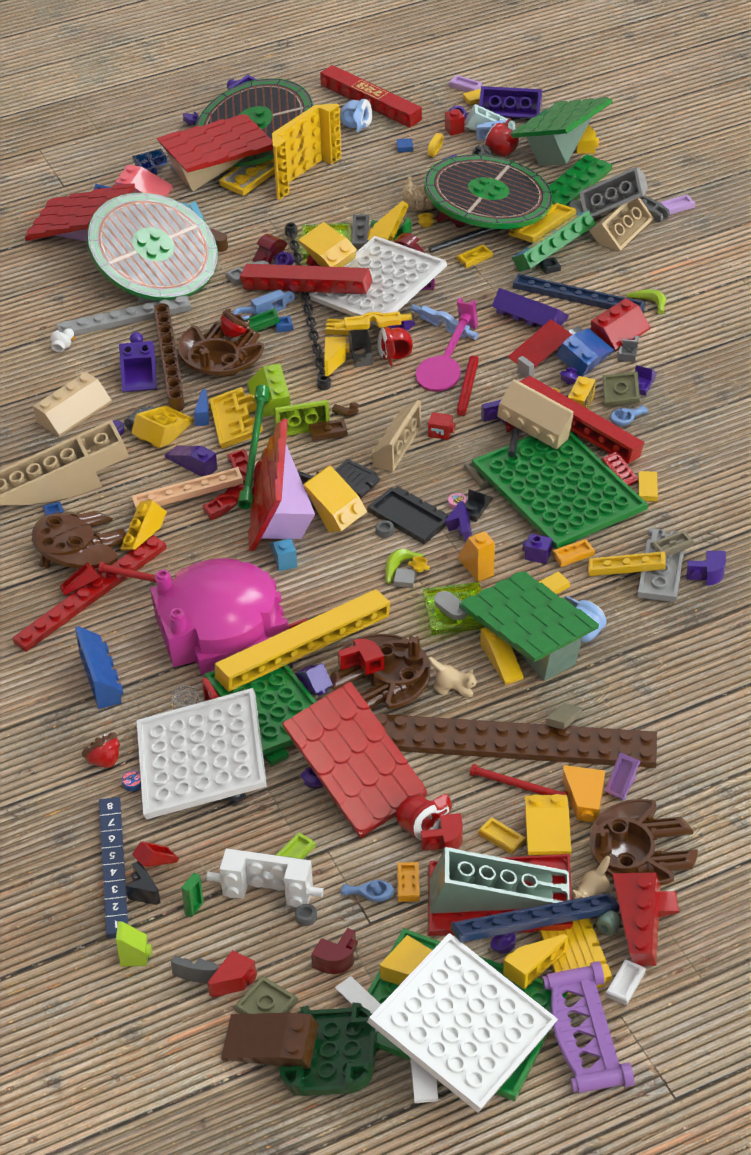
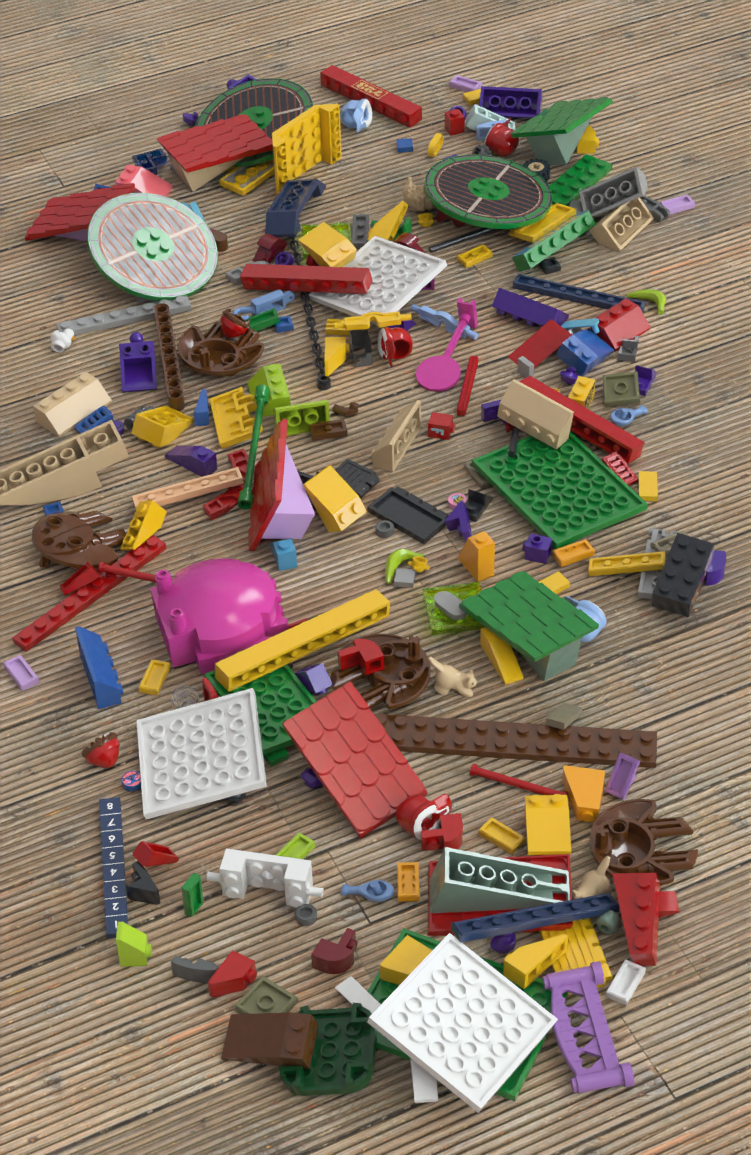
none -> lavender tile [3,655,40,691]
none -> blue slope [74,405,114,434]
none -> yellow tile [138,659,171,696]
none -> dark blue slope [265,179,326,238]
none -> black wheel [523,159,550,183]
none -> medium azure piece [562,318,600,334]
none -> black brick [652,533,714,617]

